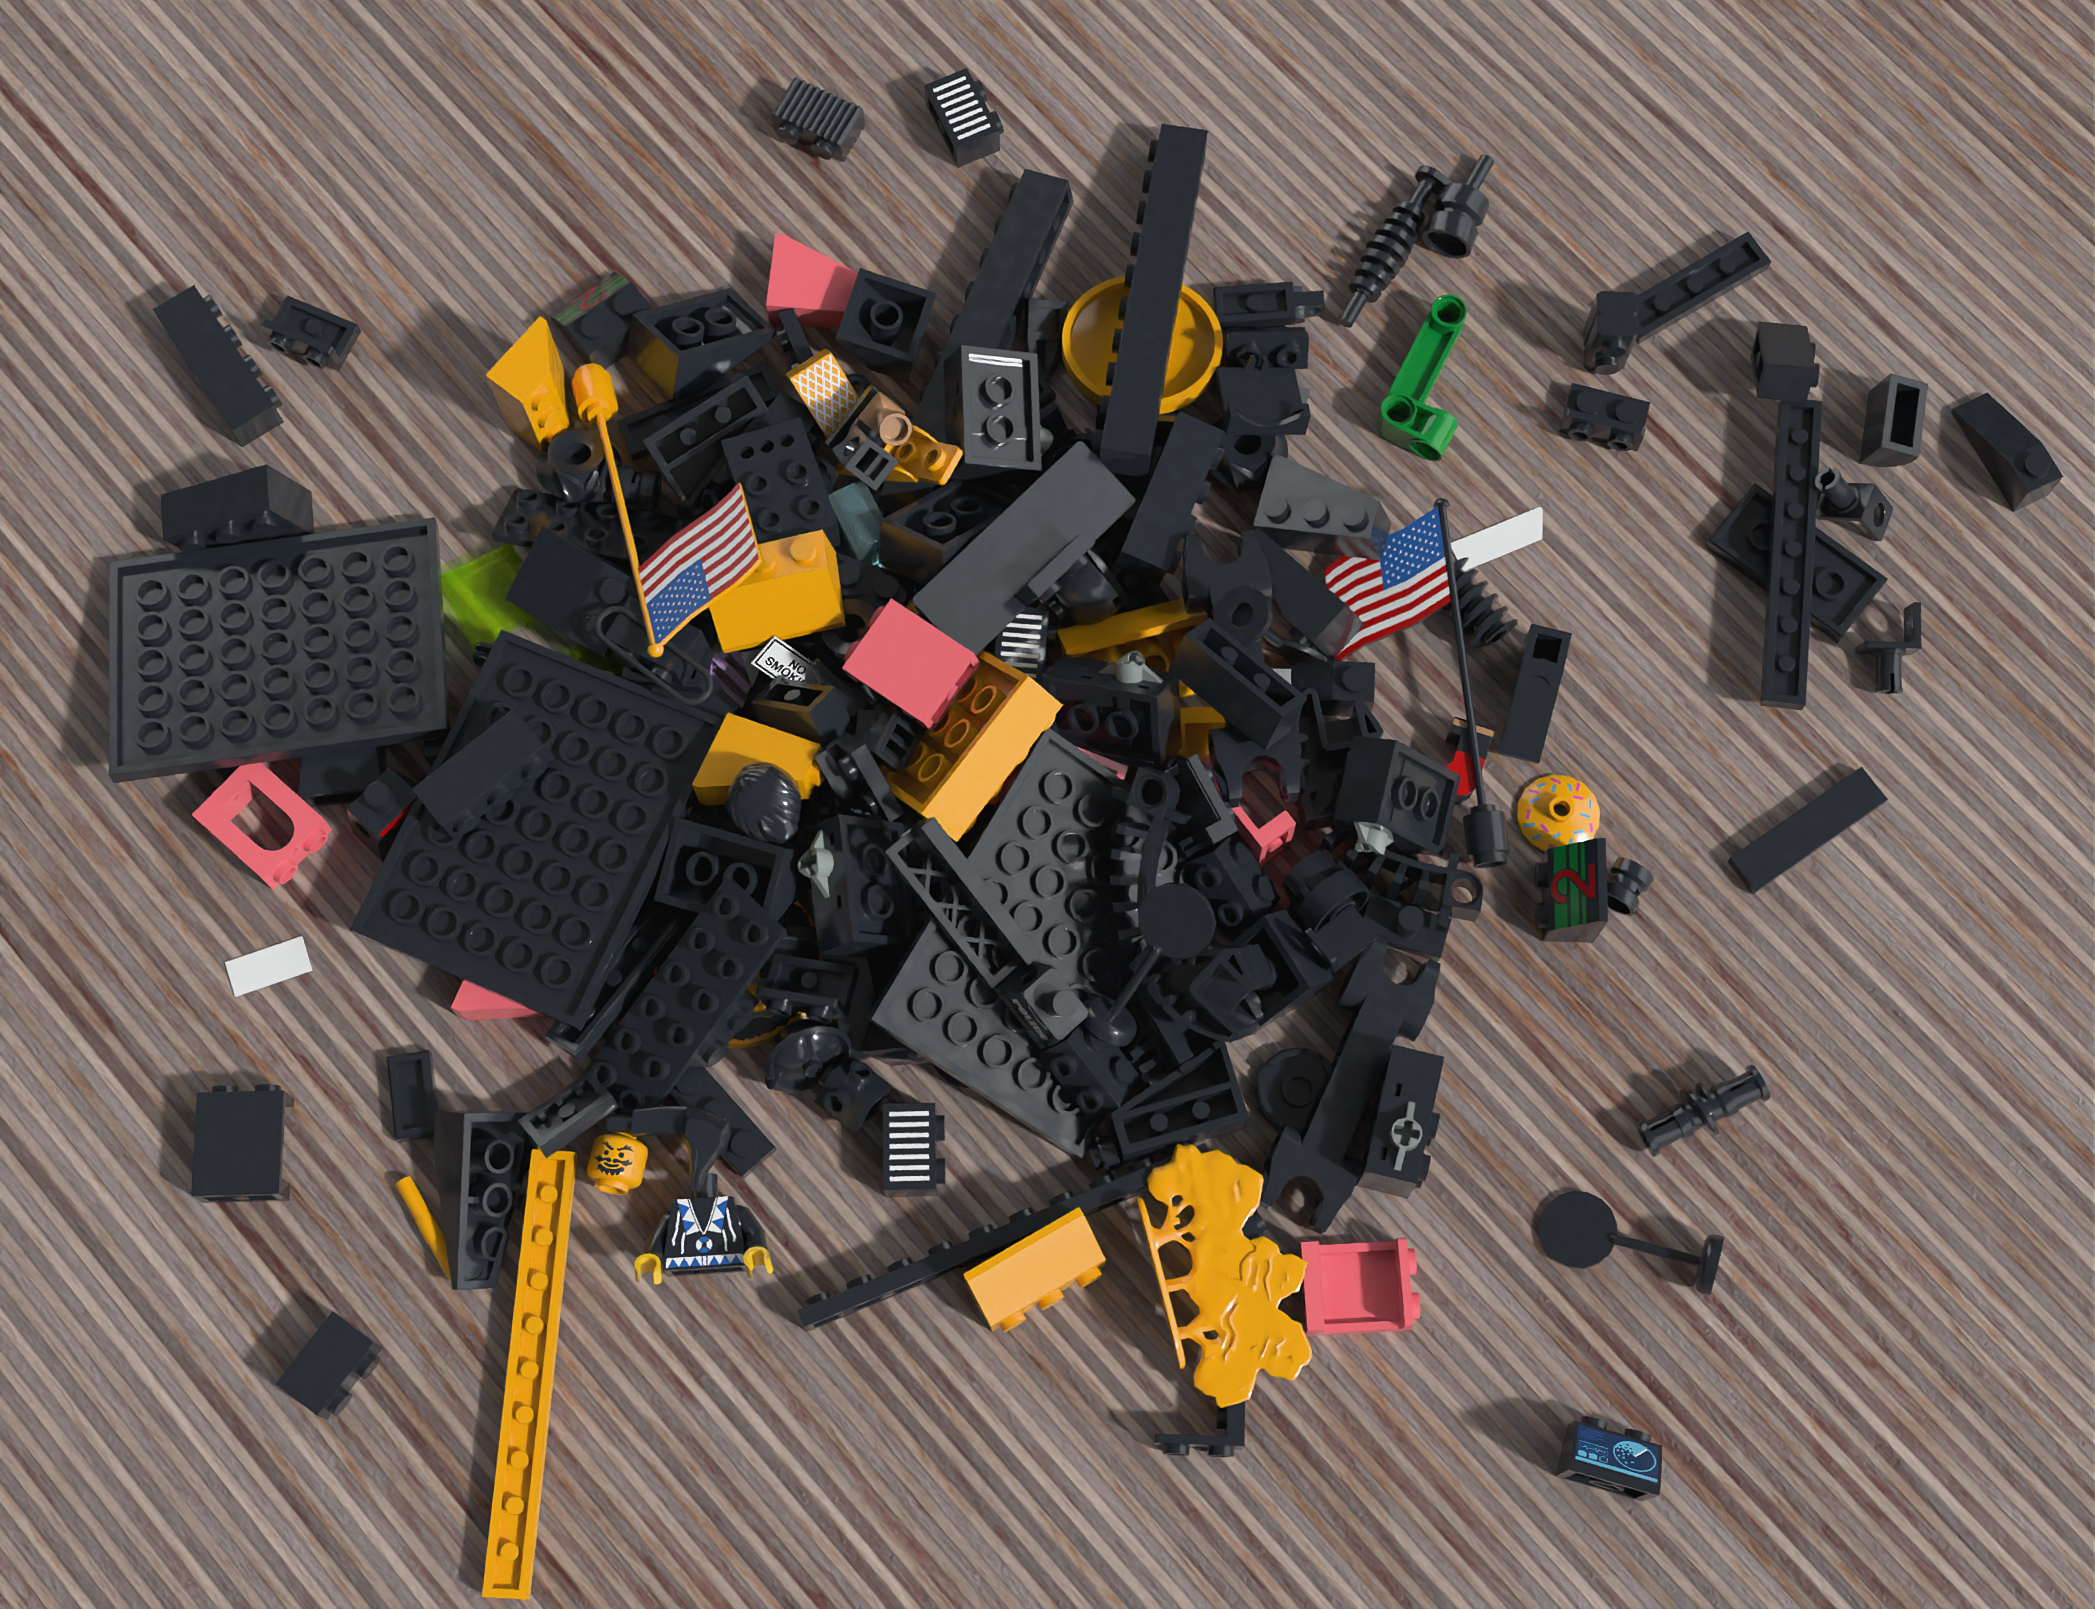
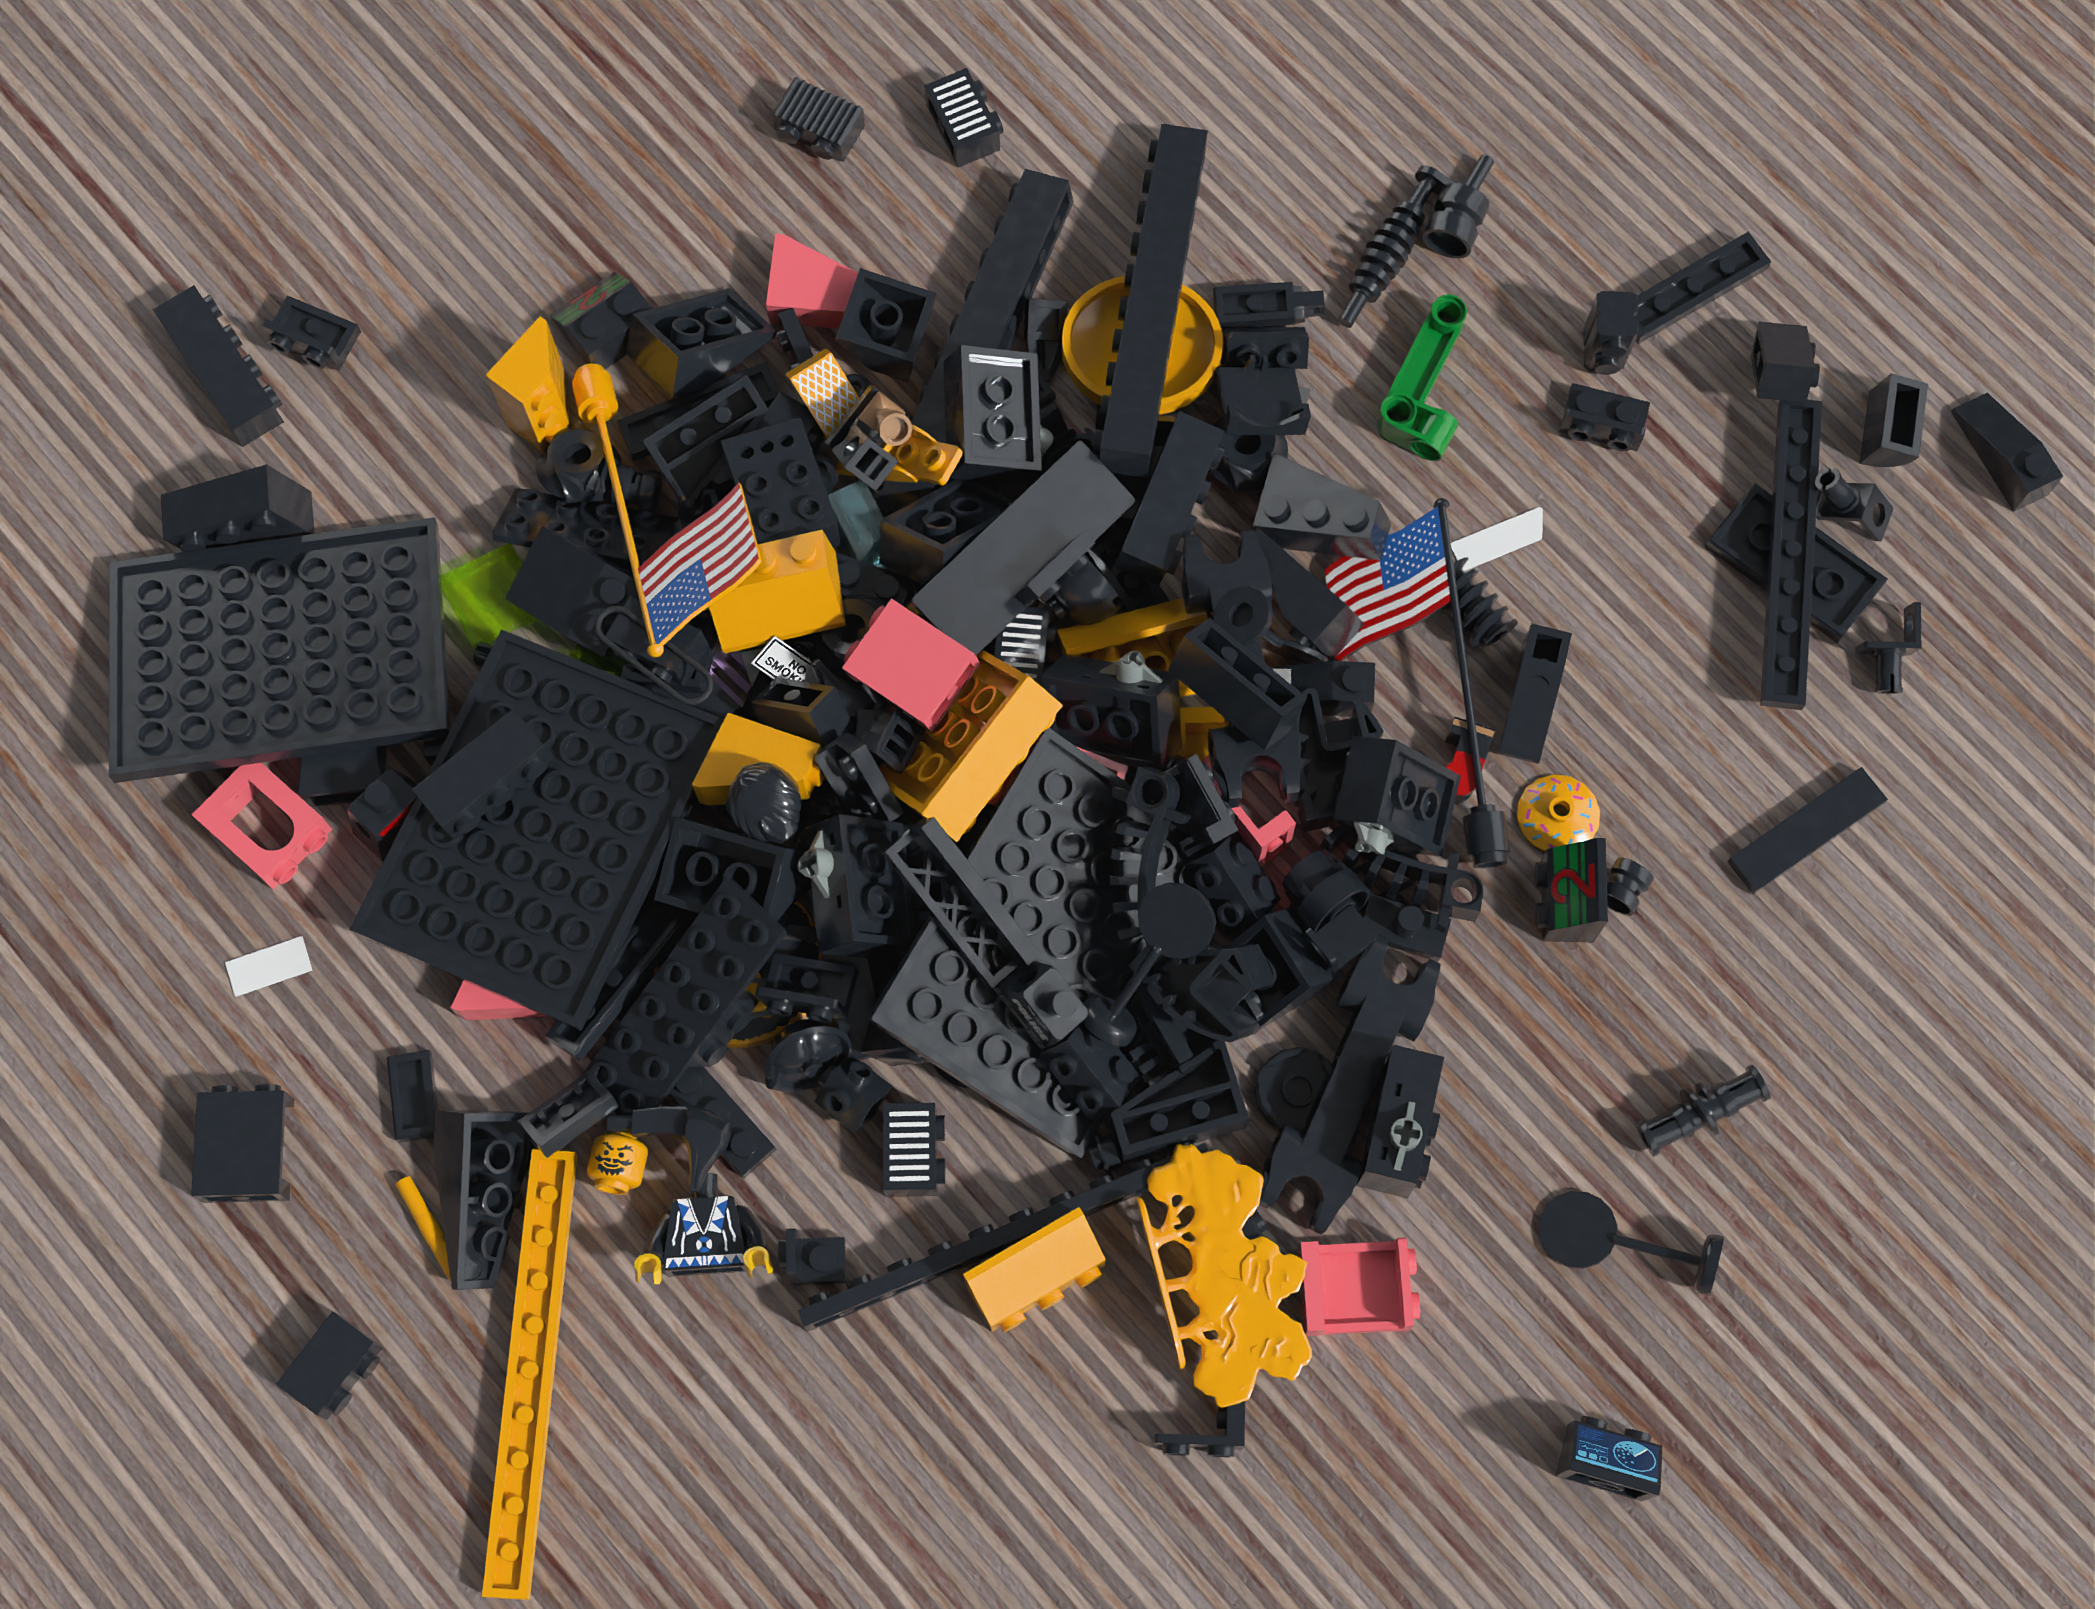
none -> black bracket [778,1228,846,1285]

